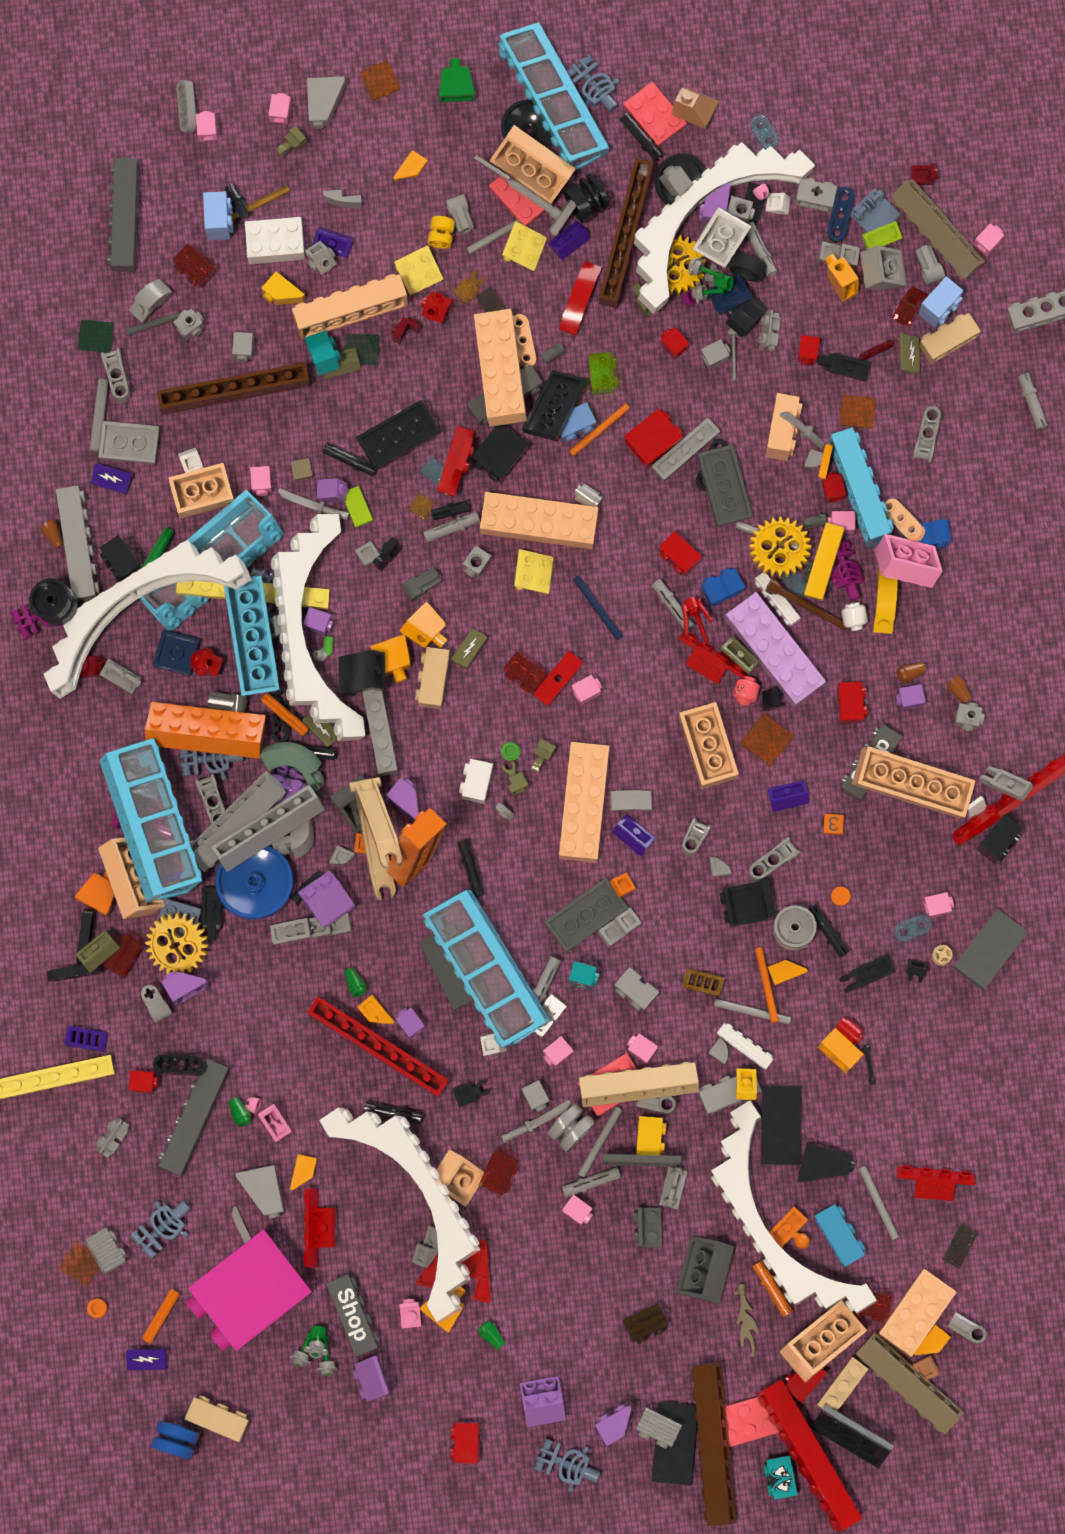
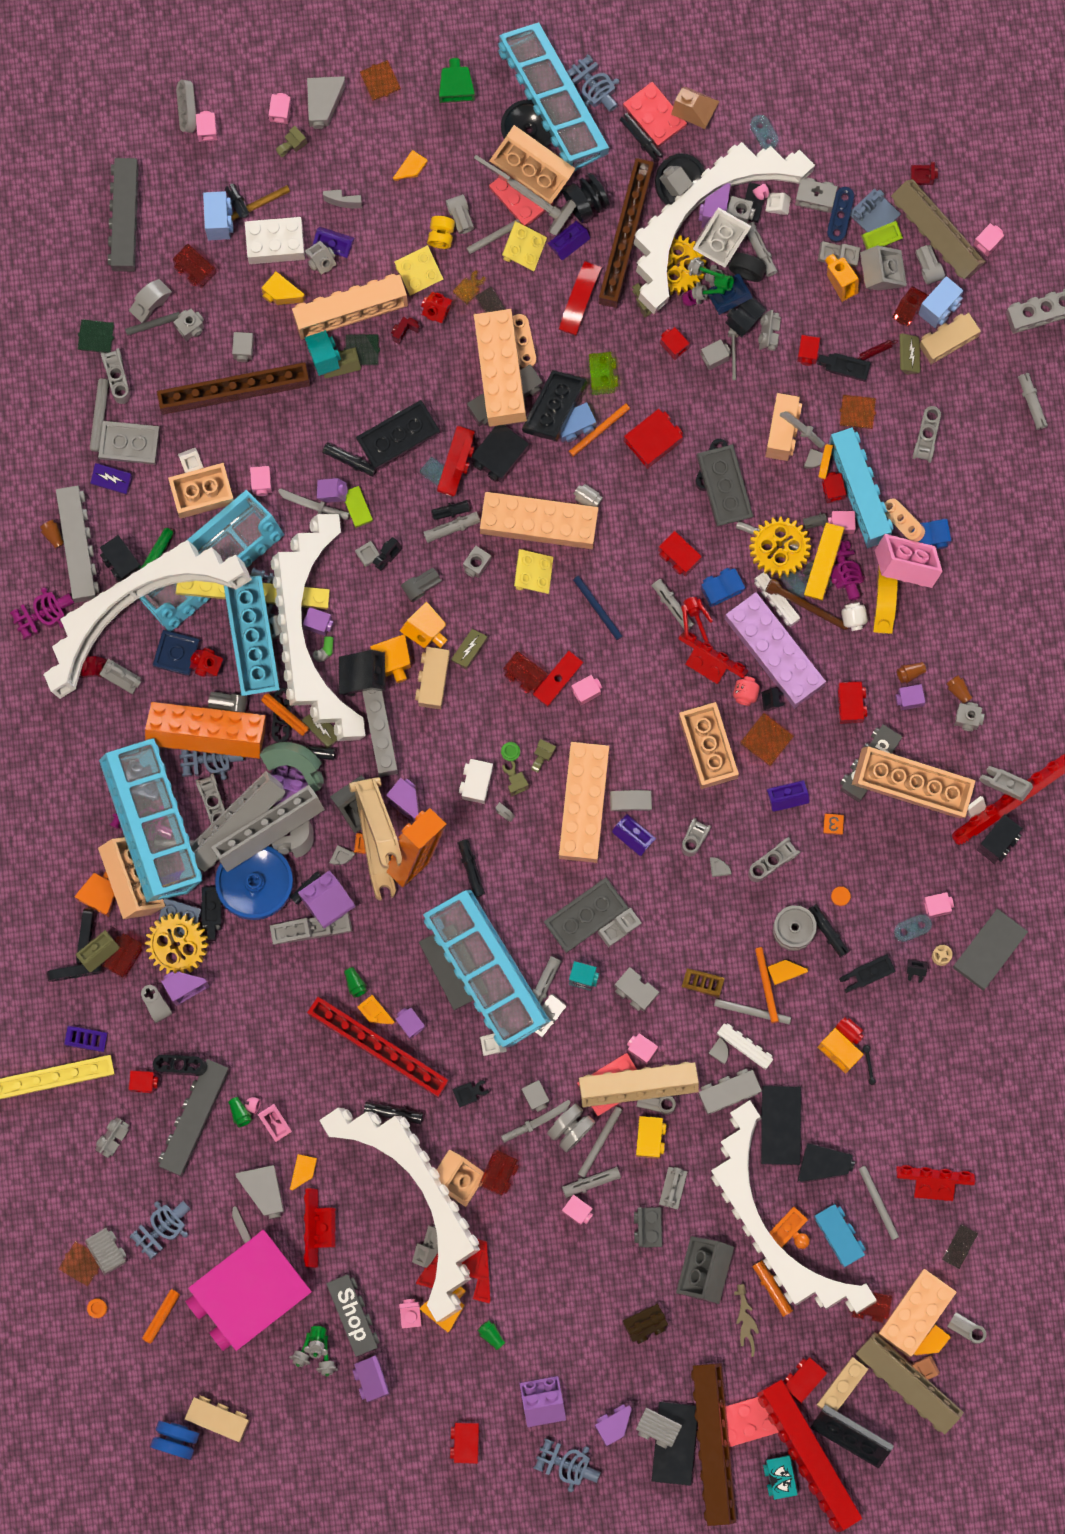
black wheel [29,578,78,626] -> none
dark purple slope [126,1349,167,1370] -> none
dark tan tile [290,458,313,481] -> none
clear yellow tile [409,493,435,520] -> none
dark grey pin [540,342,565,364] -> none
bright pink brick [543,1036,574,1068] -> none
dark grey tile [602,1154,681,1167] -> none
orange tile [609,872,636,898] -> none
light grey plate [651,418,720,481] -> none
black panel [719,879,776,928] -> none
olive slope [720,636,760,674] -> none
yellow slope [736,1069,757,1100] -> none
light nougat brick [780,1300,867,1382] -> none

